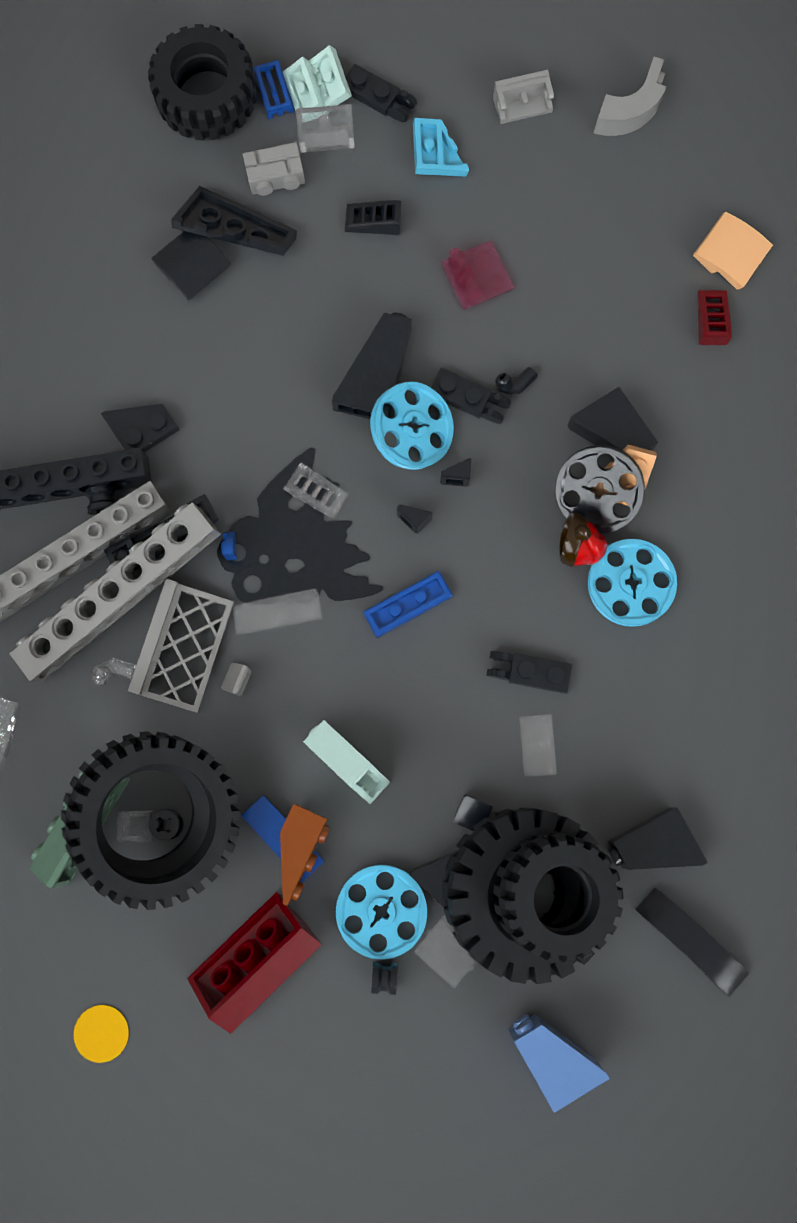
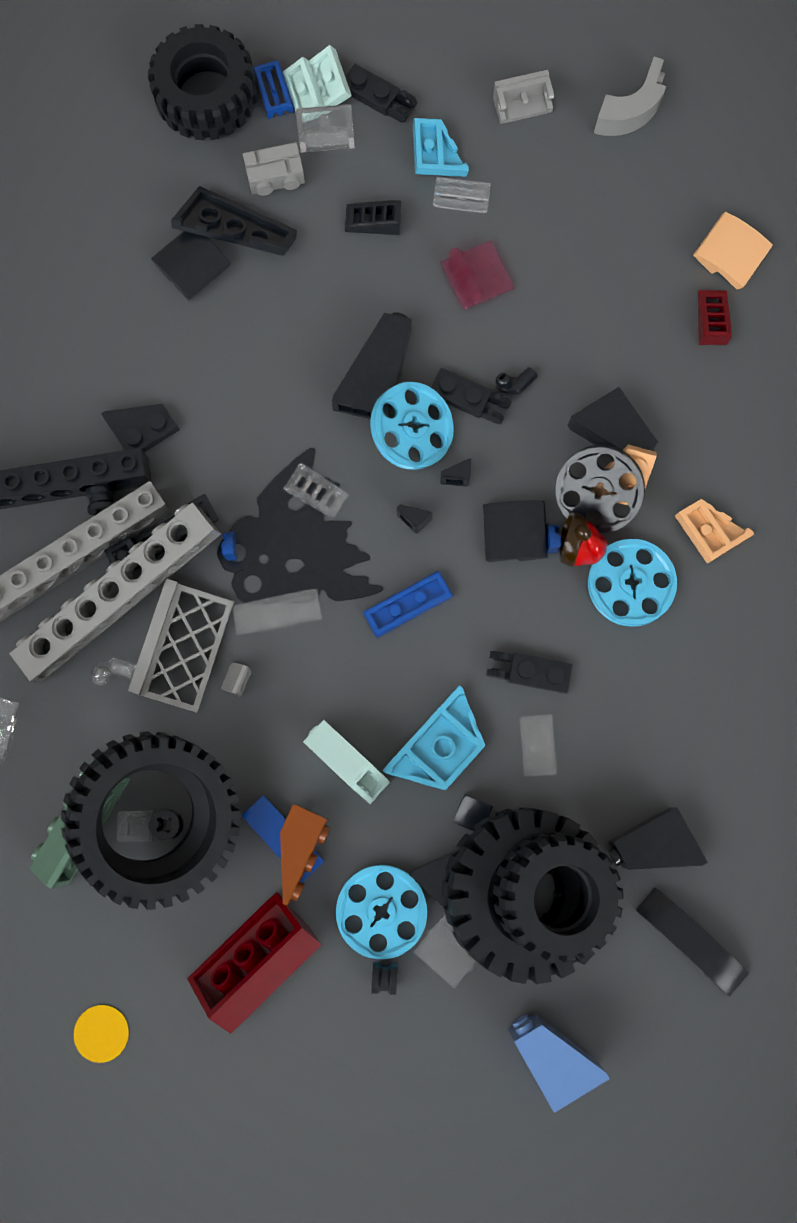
none -> medium azure wing [382,685,485,790]
none -> clear tile [433,177,491,213]
none -> black slope [483,500,548,562]
none -> blue tile [546,524,562,553]
none -> light nougat wing [675,499,754,564]

